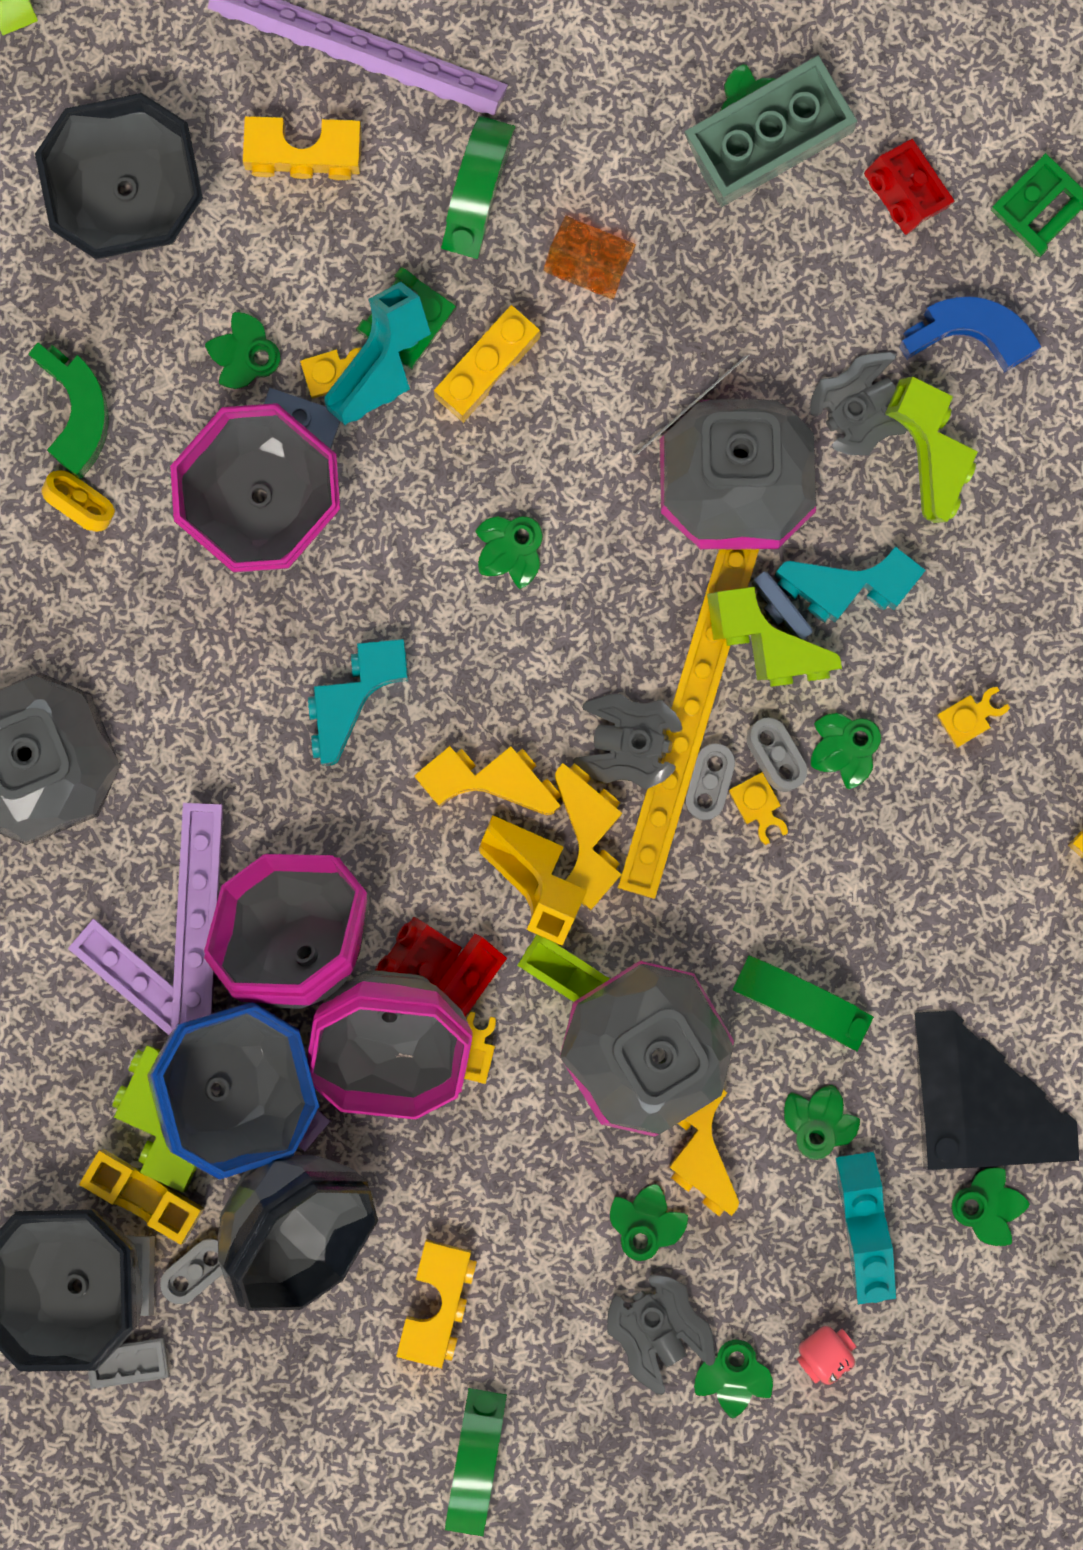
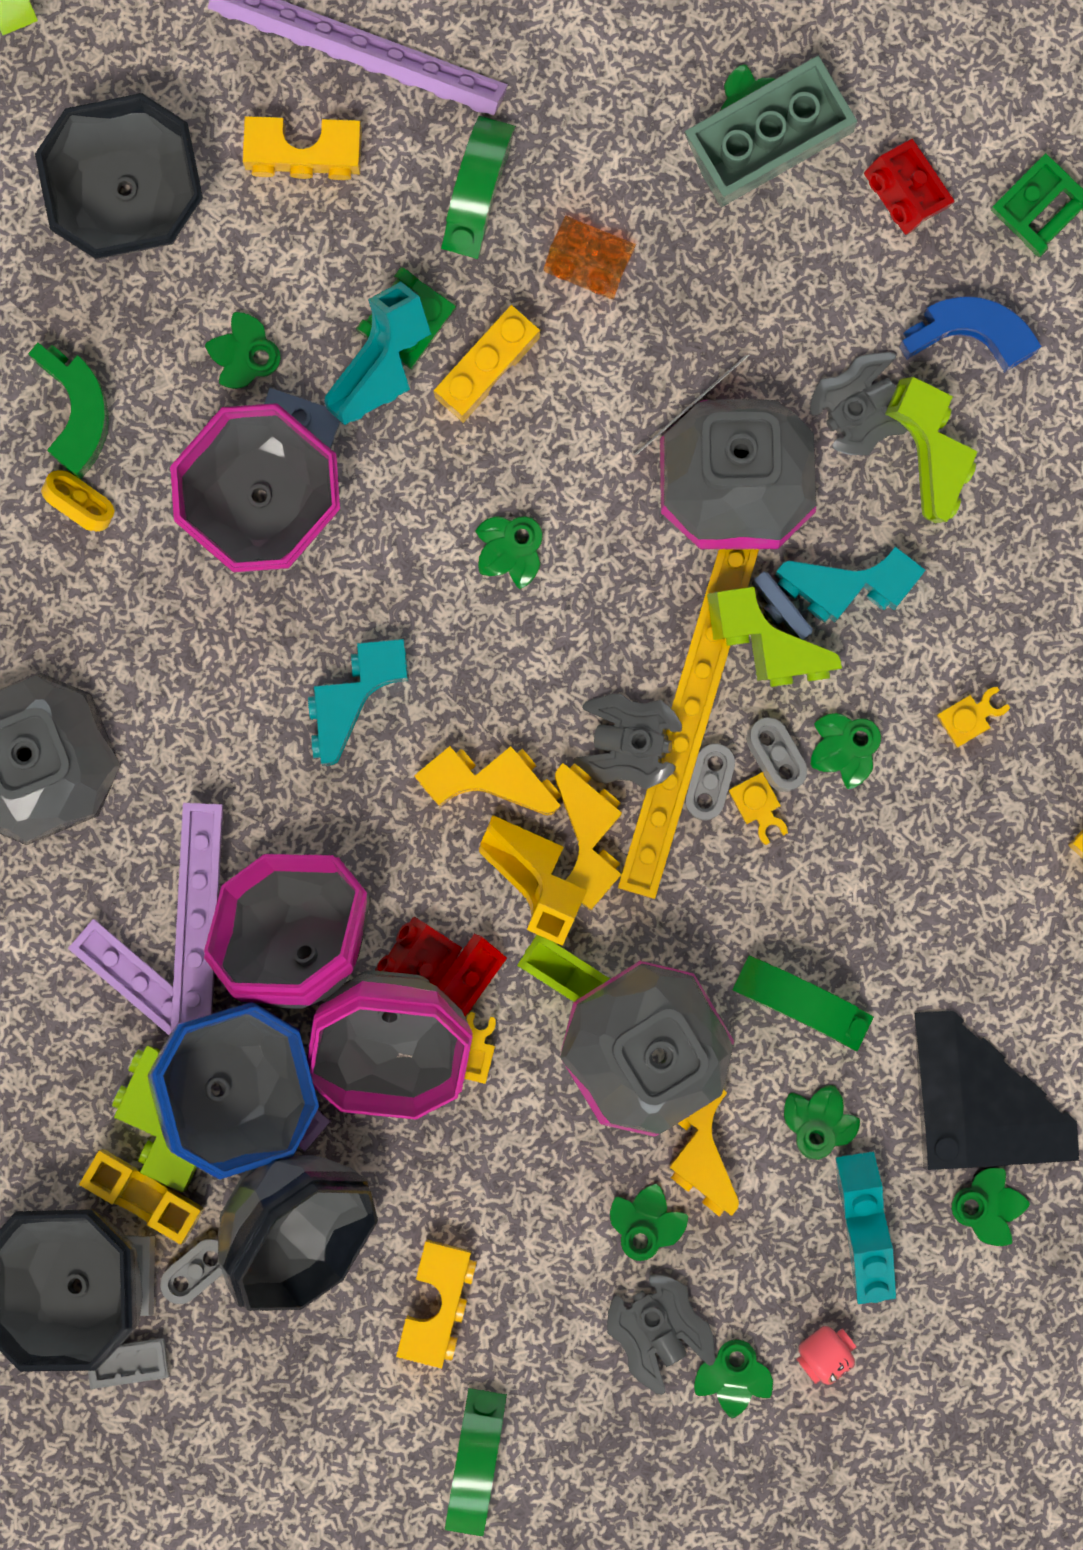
yellow plate [300,348,362,399] -> none

